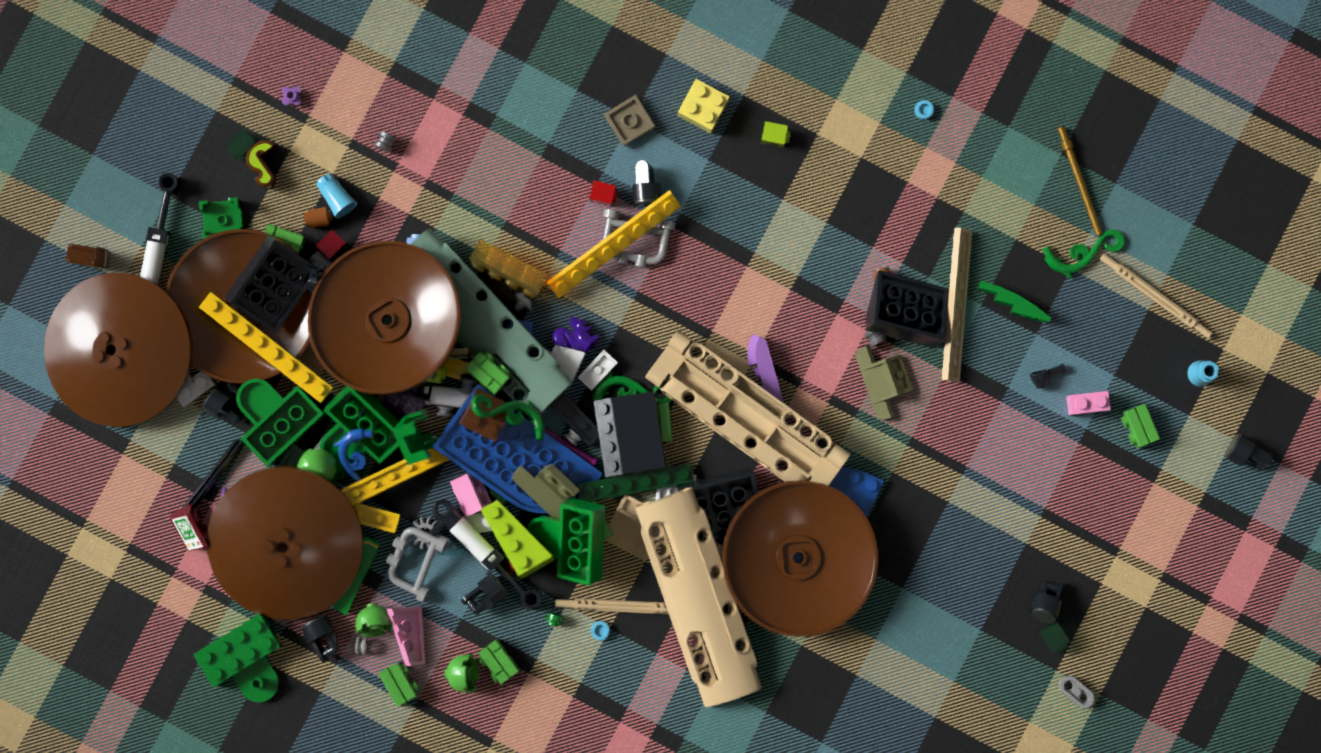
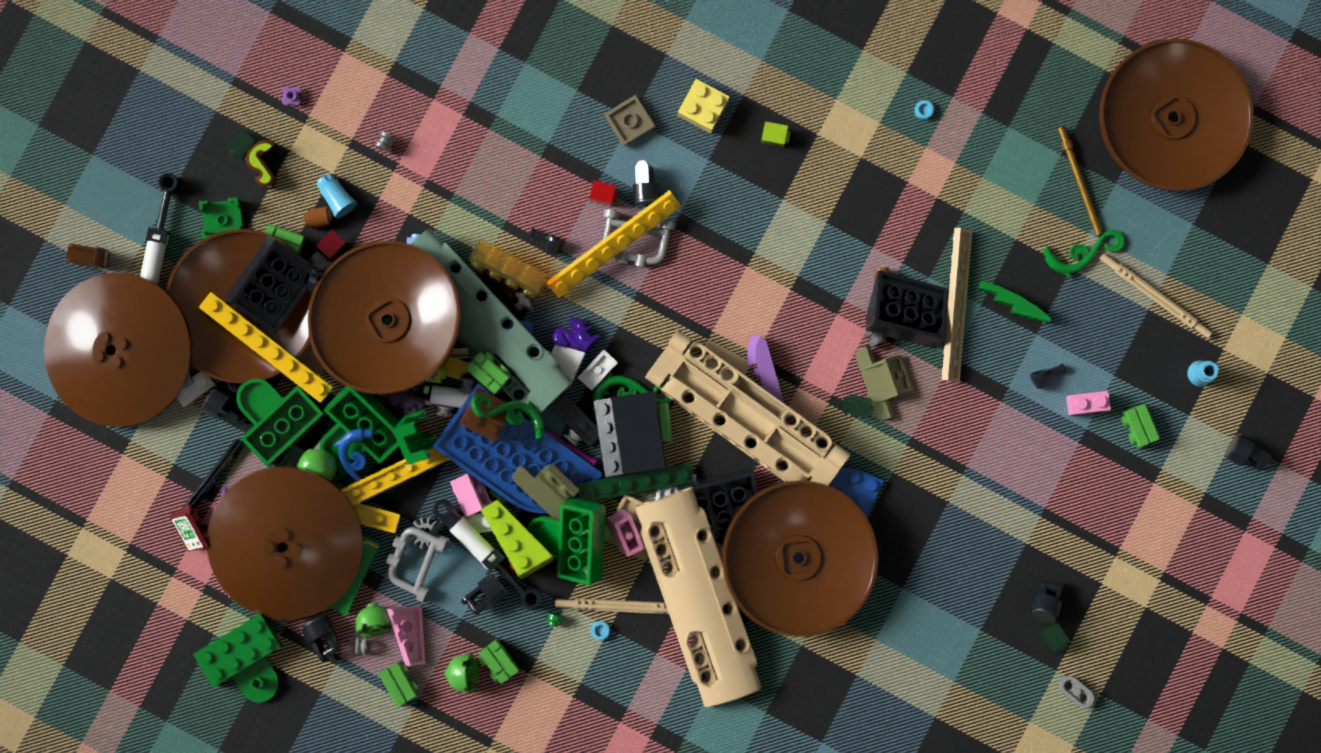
none -> black bar [529,228,565,254]
none -> bright pink brick [607,510,645,557]
none -> clear green brick [842,394,872,419]
none -> reddish brown dish [1099,39,1253,191]

